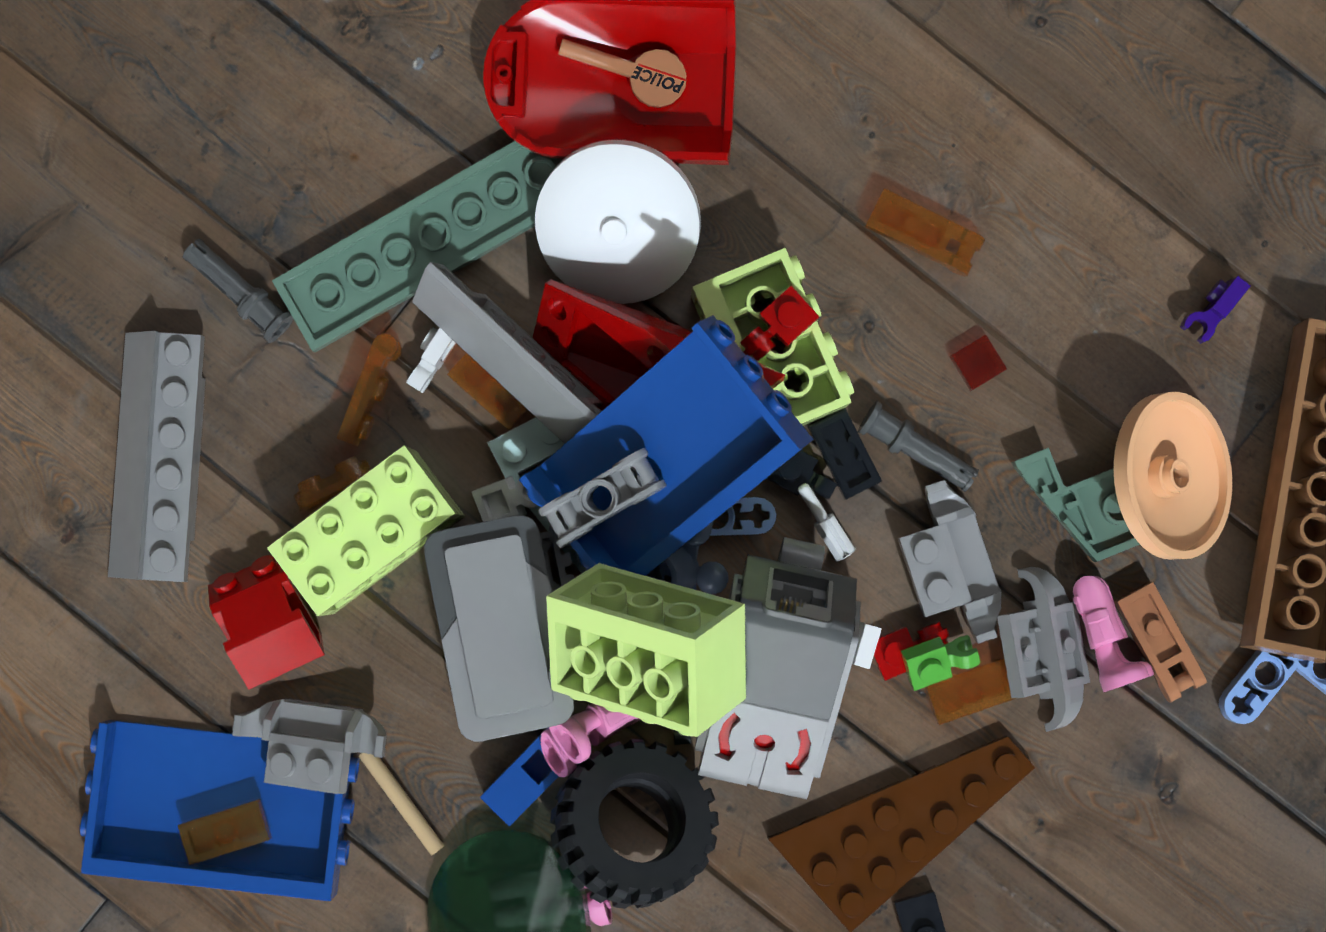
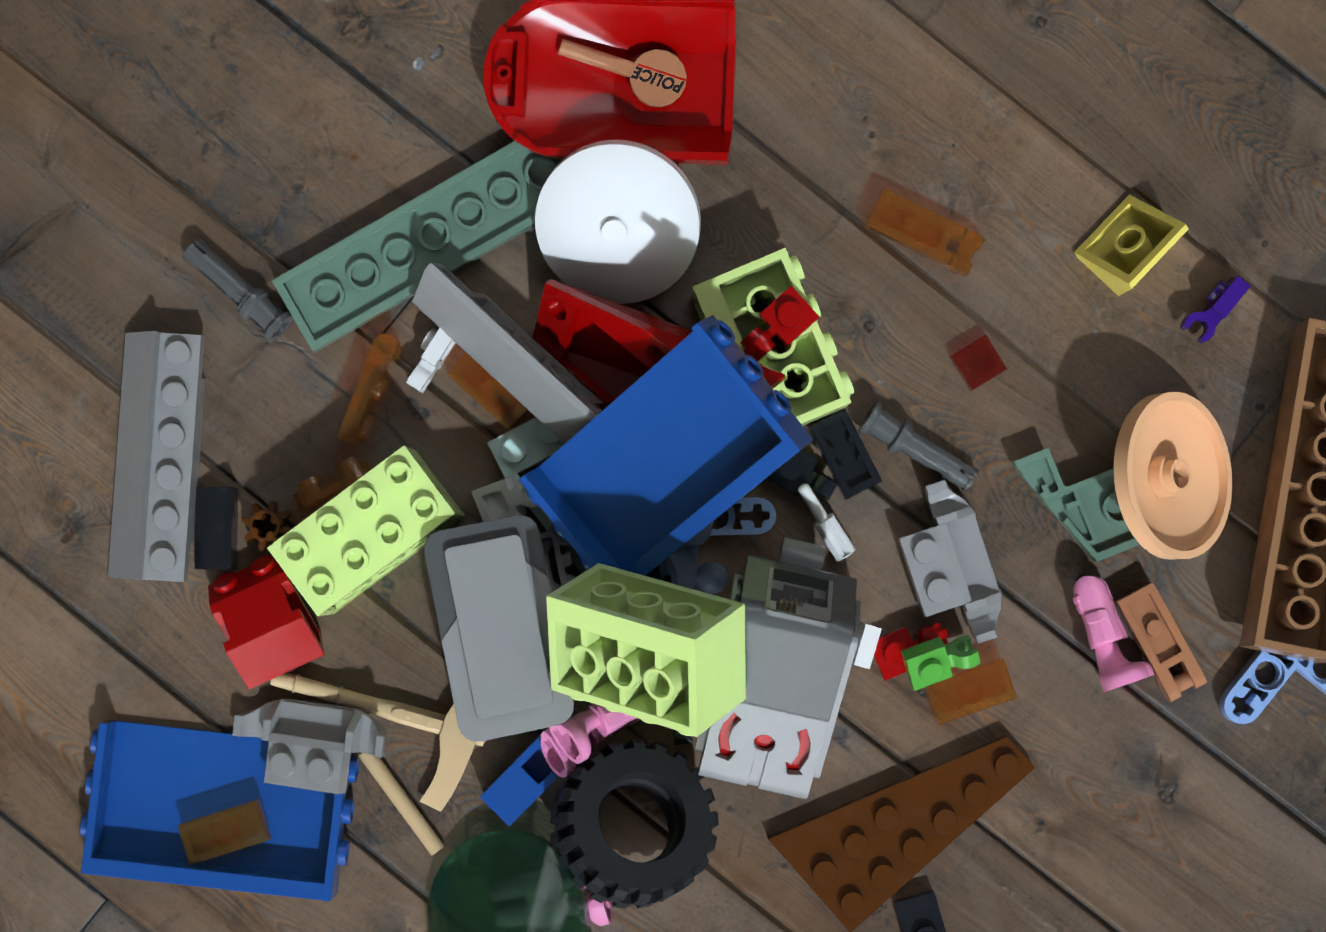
light grey piece [538,448,667,548] -> none
light grey plate [997,567,1090,732] -> none
none -> black slope [194,487,238,570]
none -> reddish brown gear [241,500,292,551]
none -> tan piece [270,673,486,812]
none -> light yellow slope [1074,194,1188,296]

